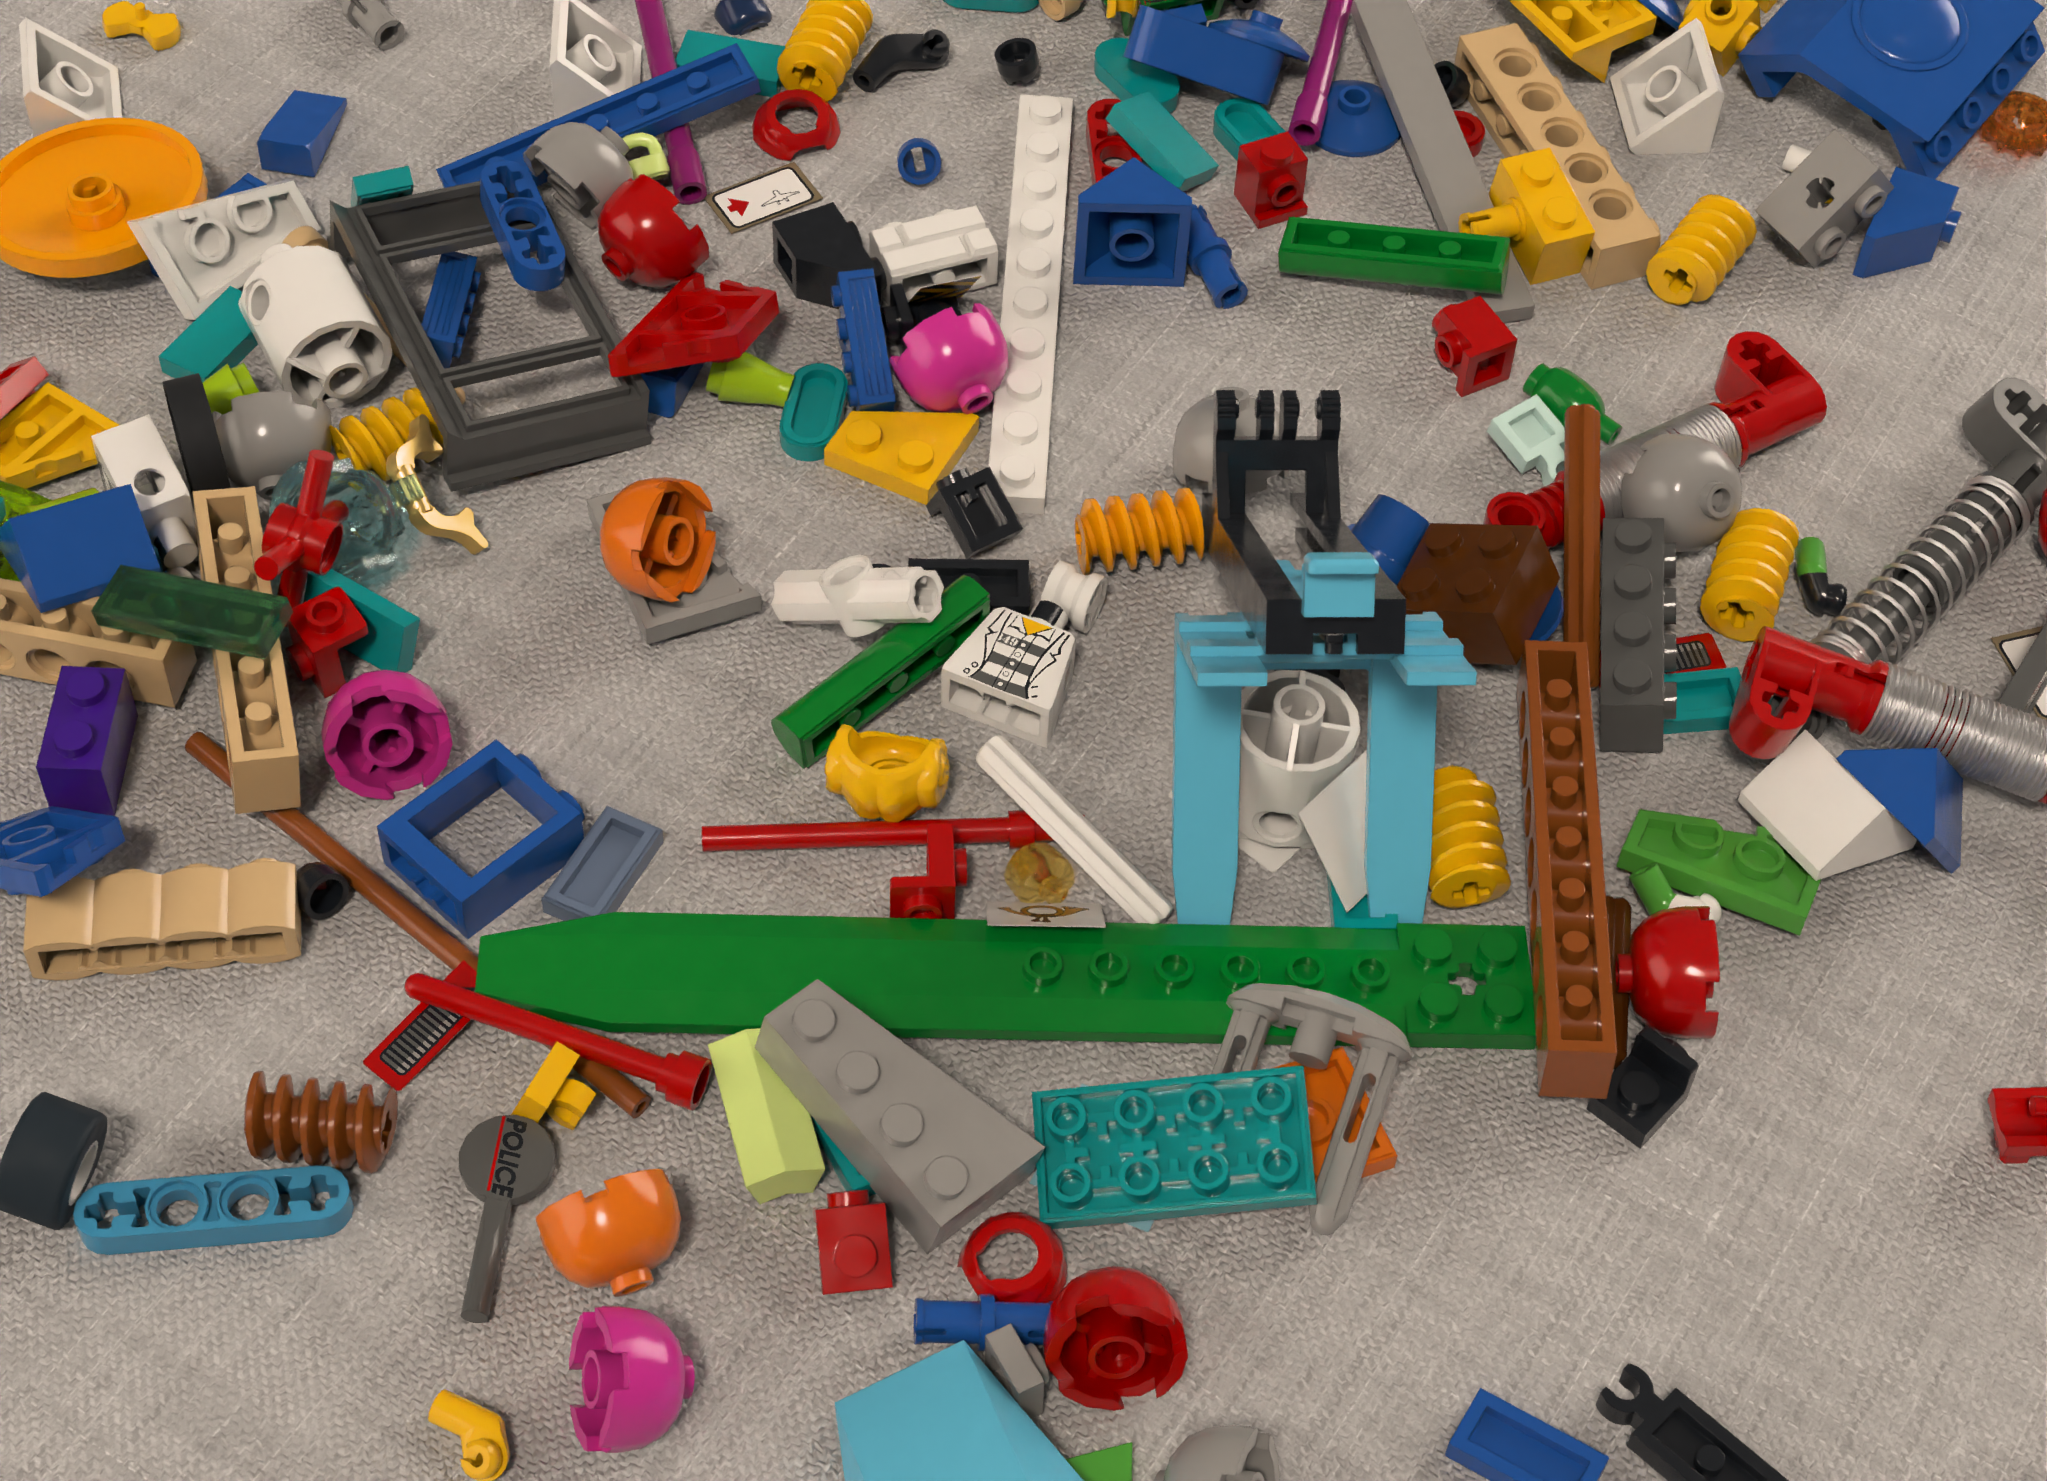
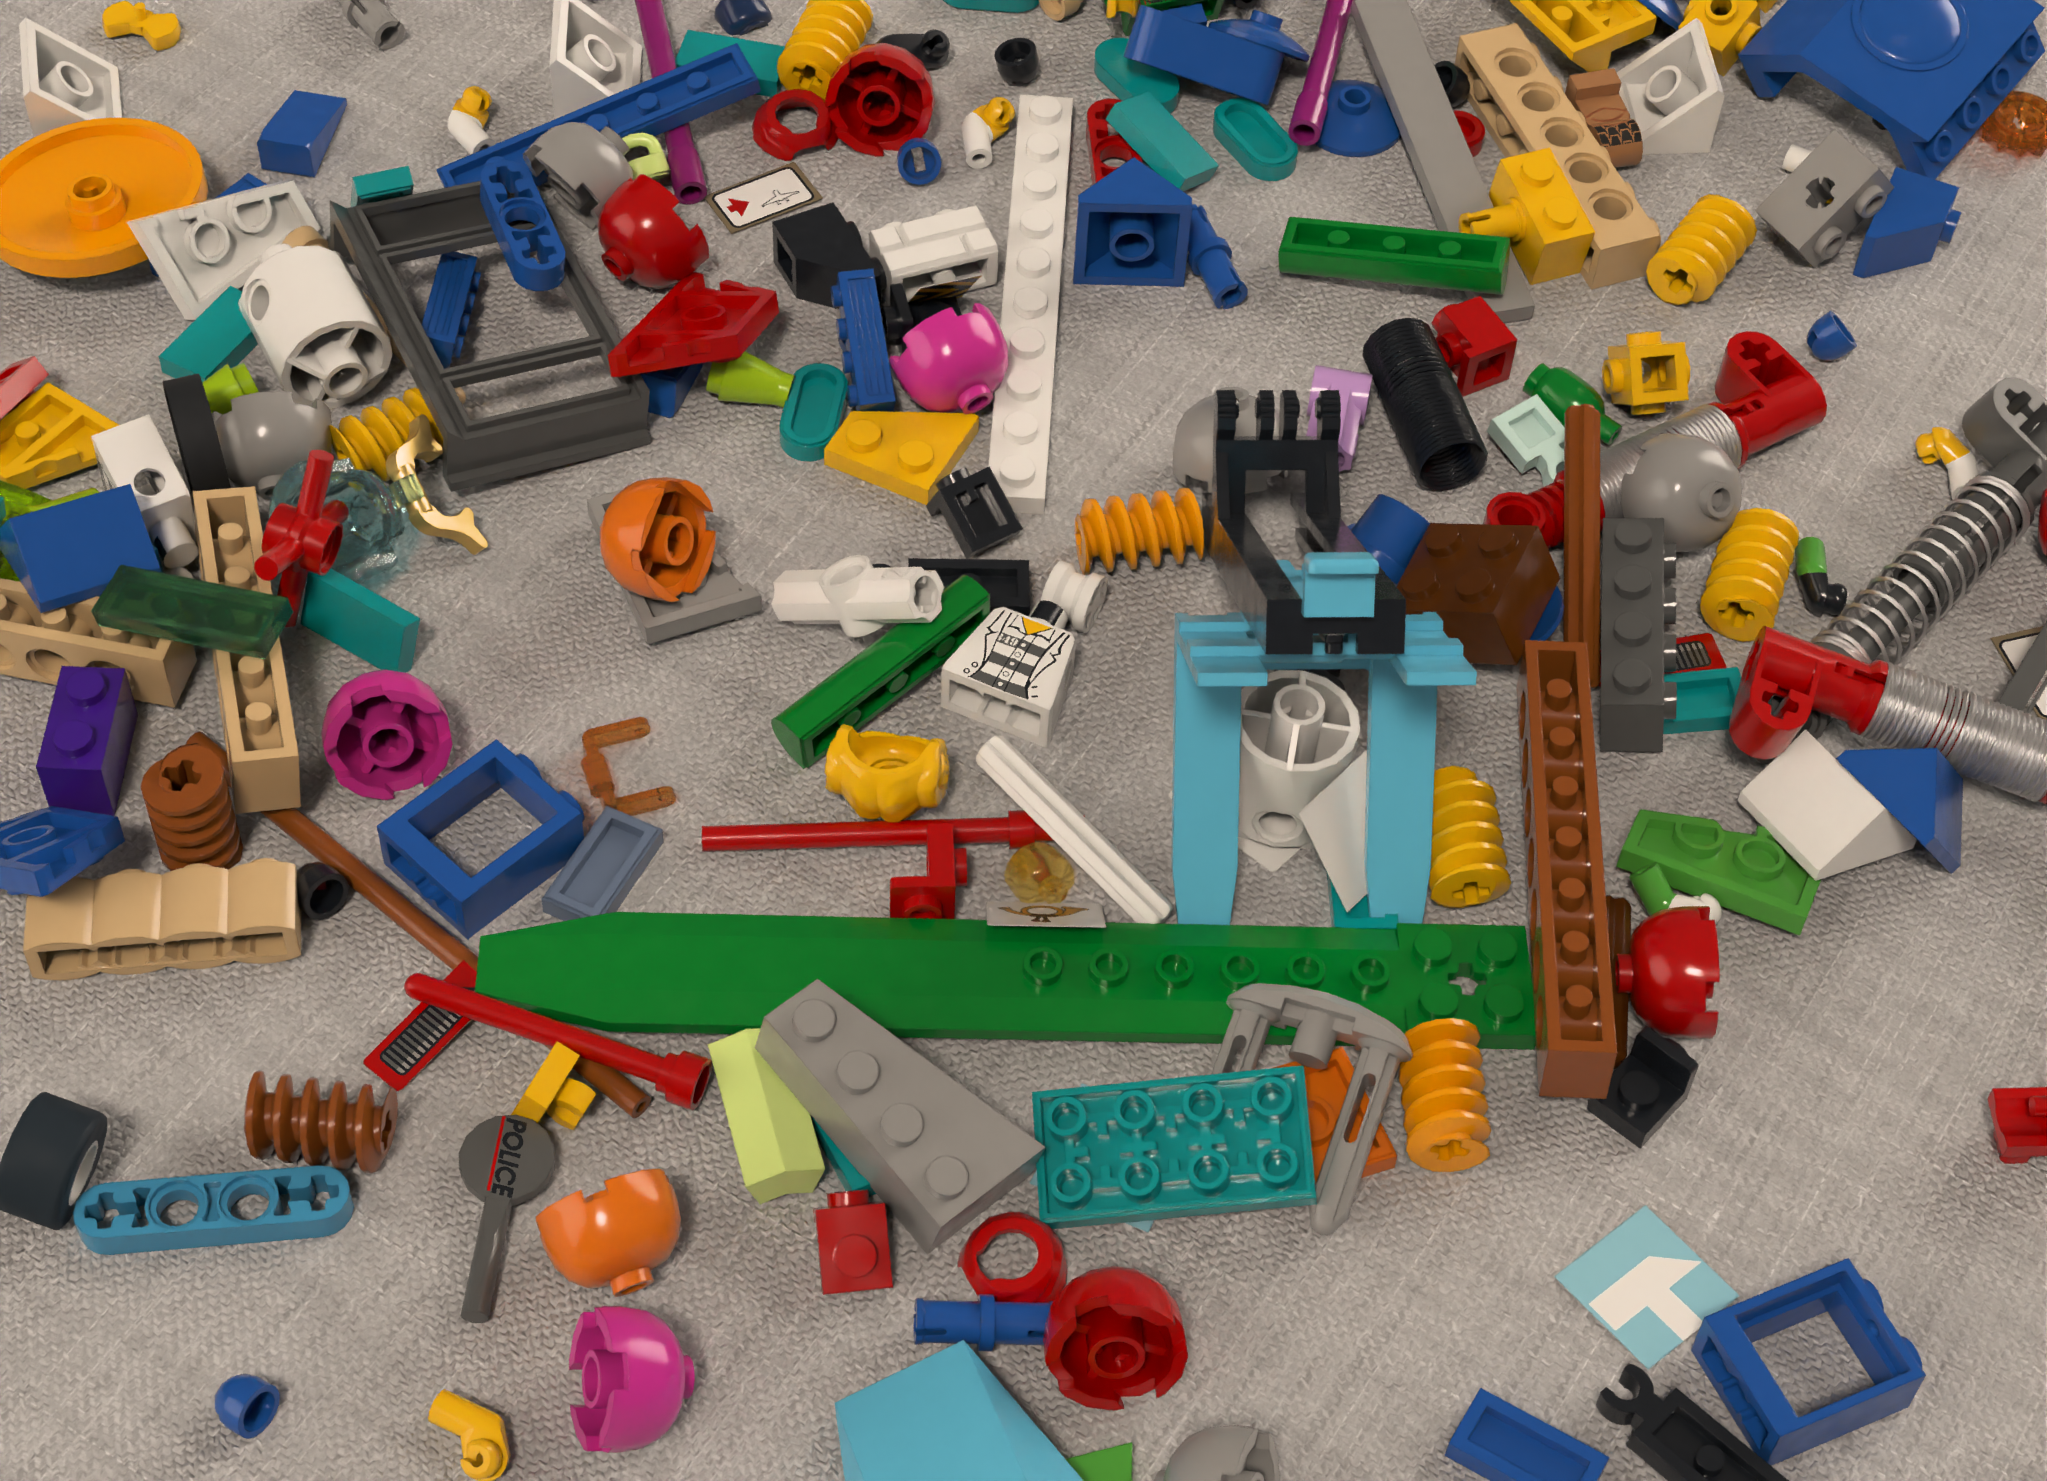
red bracket [284,587,368,698] -> none
light grey plate [985,1323,1050,1419] -> none
red brick [1234,131,1308,229] -> none
none -> dark orange piece [141,743,243,871]
none -> blue hinge [215,1373,280,1439]
none -> arm [447,86,495,155]
none -> clear orange piece [580,717,676,816]
none -> red cylinder [825,43,935,157]
none -> arm [961,97,1015,169]
none -> lavender piece [1306,365,1373,472]
none -> black piece [1362,318,1488,491]
none -> light orange piece [1398,1018,1491,1172]
none -> medium azure sticker [1554,1205,1740,1370]
none -> medium nougat leg [1565,68,1643,168]
none -> yellow brick [1602,331,1690,415]
none -> blue window [1691,1258,1926,1466]
none -> blue hinge [1806,311,1857,361]
none -> yellow arm [1915,427,1978,500]

